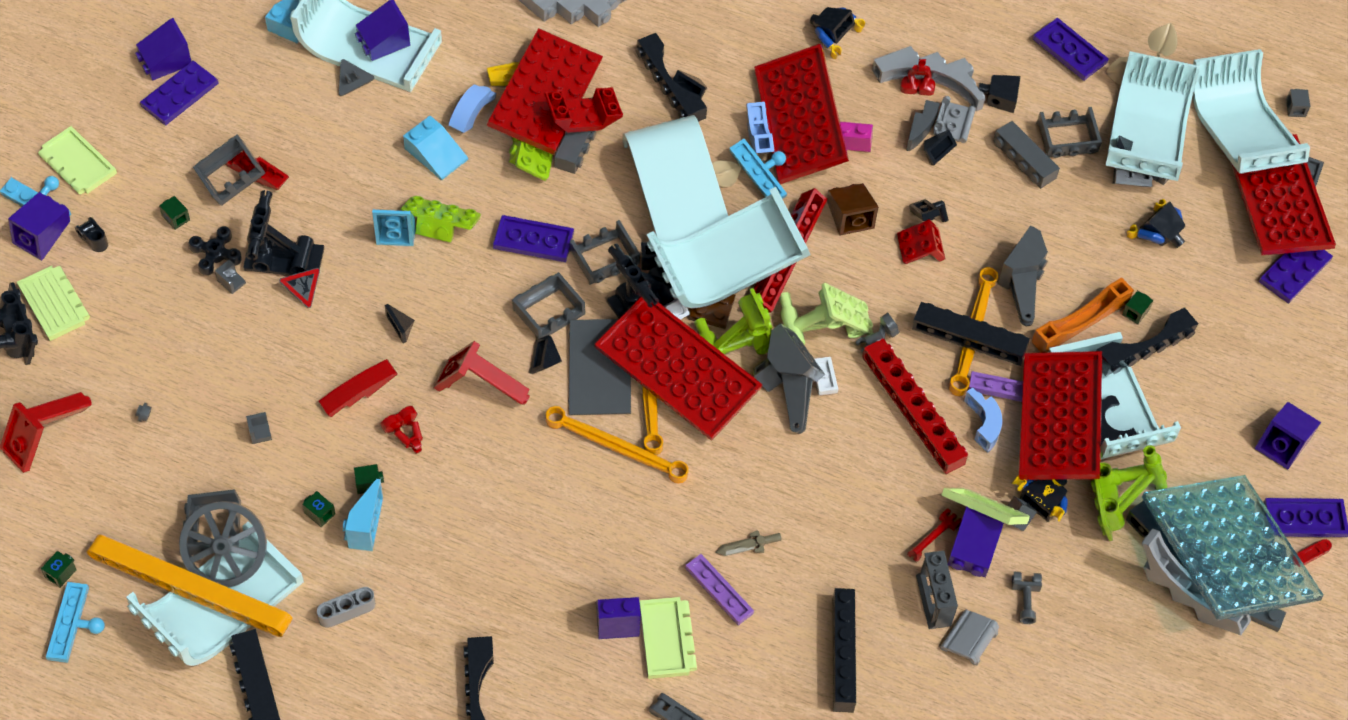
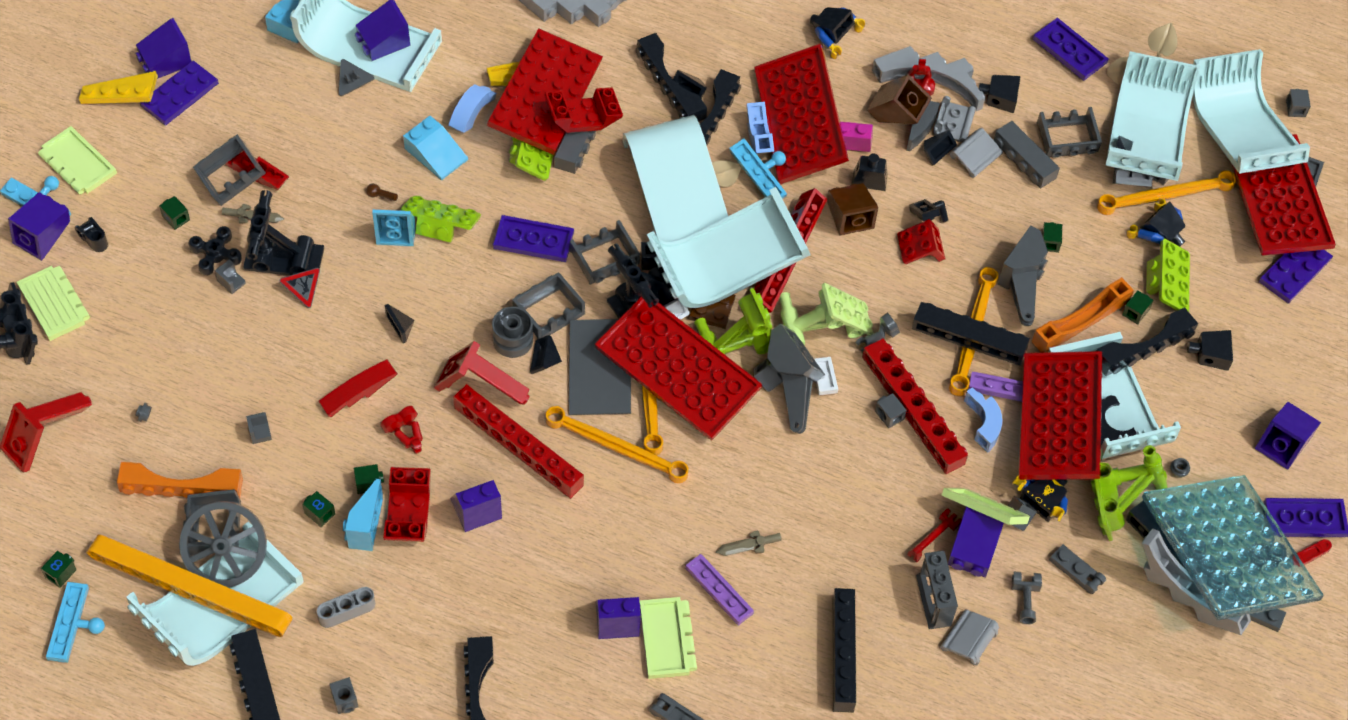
none -> yellow wing [79,71,158,104]
none -> orange arch [117,462,243,498]
none -> dark tan sword [222,204,284,223]
none -> dark grey brick [330,677,359,714]
none -> reddish brown bar [366,183,398,201]
none -> red slope [383,467,431,542]
none -> dark purple slope [450,480,502,532]
none -> red brick [453,384,584,499]
none -> dark grey wheel [492,306,533,358]
none -> black arch [699,69,741,146]
none -> black torso [852,153,888,191]
none -> reddish brown slope [867,74,932,124]
none -> dark grey brick [875,393,906,429]
none -> light grey piece [949,128,1003,178]
none -> dark green brick [1041,222,1063,253]
none -> dark grey plate [1049,544,1106,594]
none -> light orange piece [1097,170,1236,215]
none -> lime bracket [1146,239,1190,312]
none -> dark grey plate [1170,458,1190,477]
none -> black torso [1187,330,1233,371]

